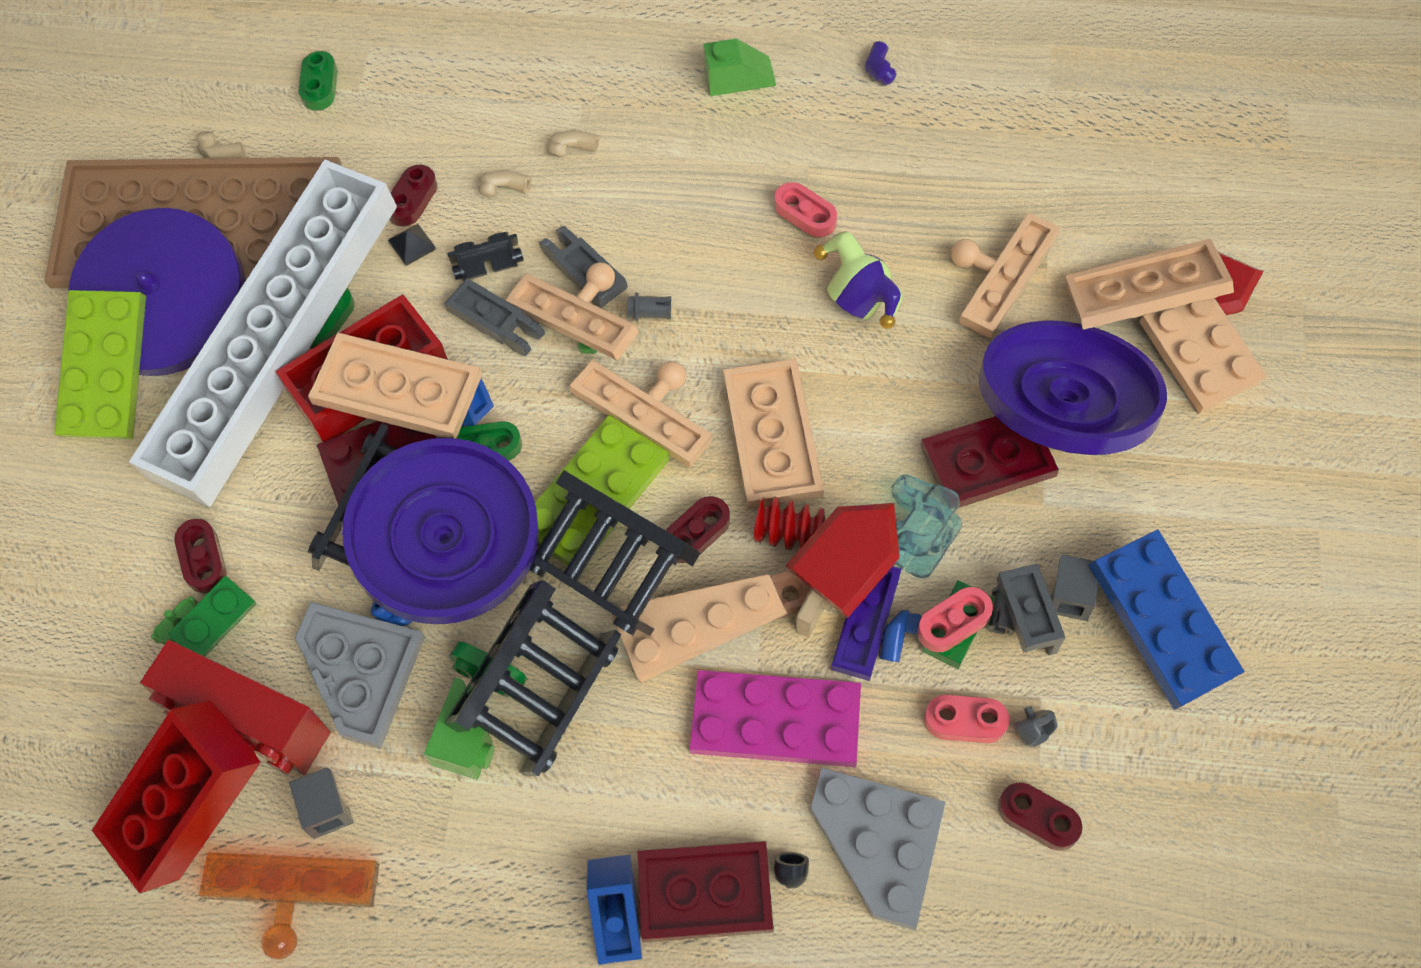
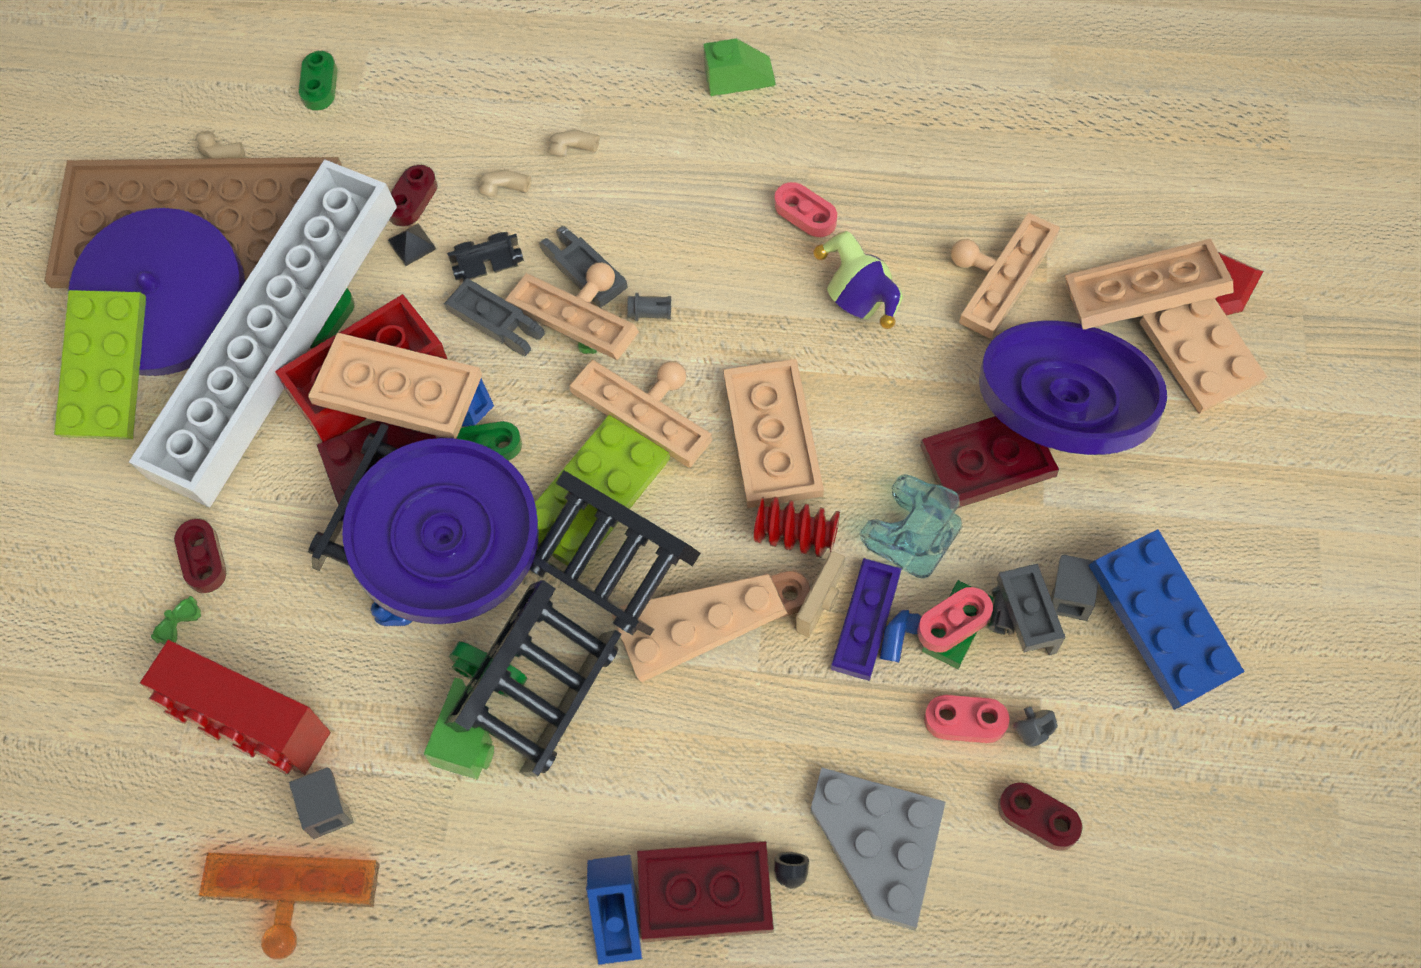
red brick [91,700,261,894] -> none
green plate [168,576,256,657] -> none
light grey plate [295,602,425,749] -> none
dark red plate [666,496,730,563] -> none
dark pink plate [690,670,861,767] -> none
red tile [785,503,900,619] -> none
dark purple arm [865,41,896,85] -> none

